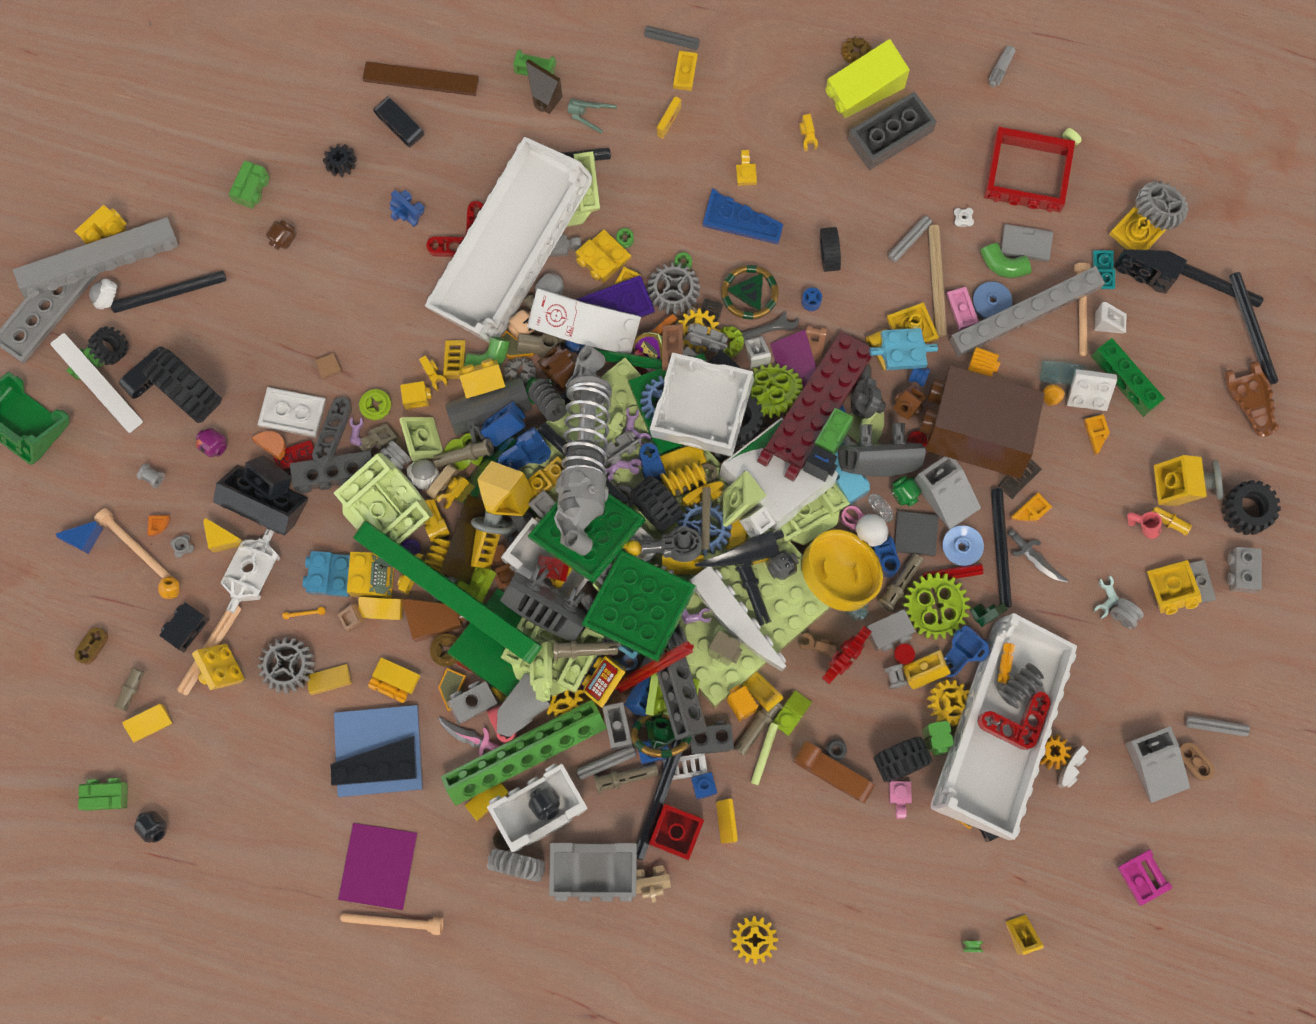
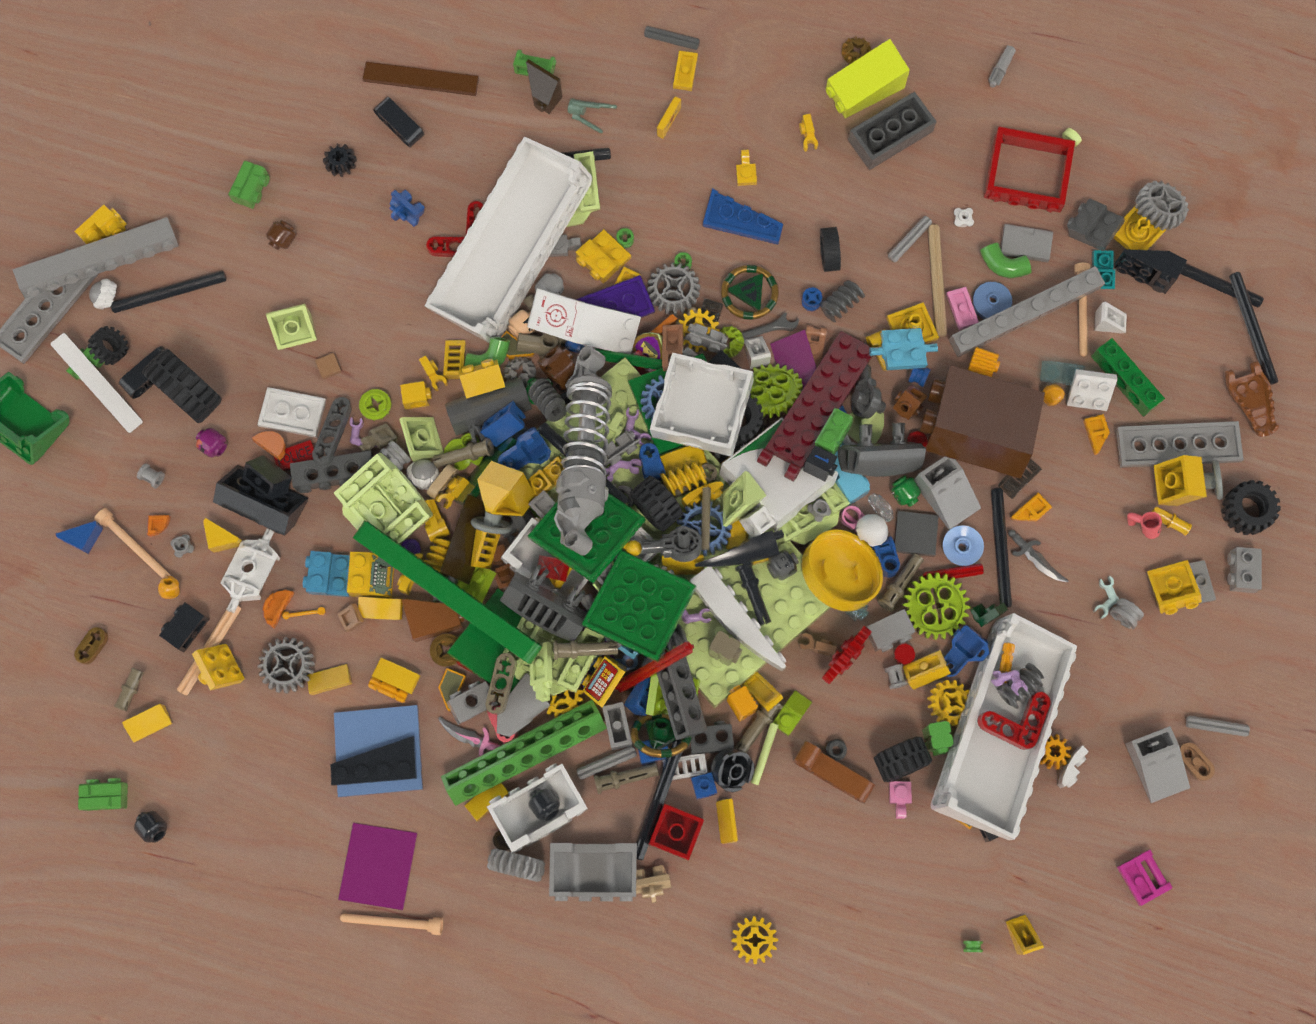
none -> orange tile [263,589,294,629]
none -> yellowish green slope [266,304,317,350]
none -> dark tan beam [485,653,517,715]
none -> black cylinder [711,748,754,792]
none -> light grey plate [807,498,831,522]
none -> dark grey piece [820,280,865,323]
none -> lavender arm [991,670,1028,696]
none -> dark grey plate [1067,198,1125,251]
none -> light grey plate [1116,421,1244,468]

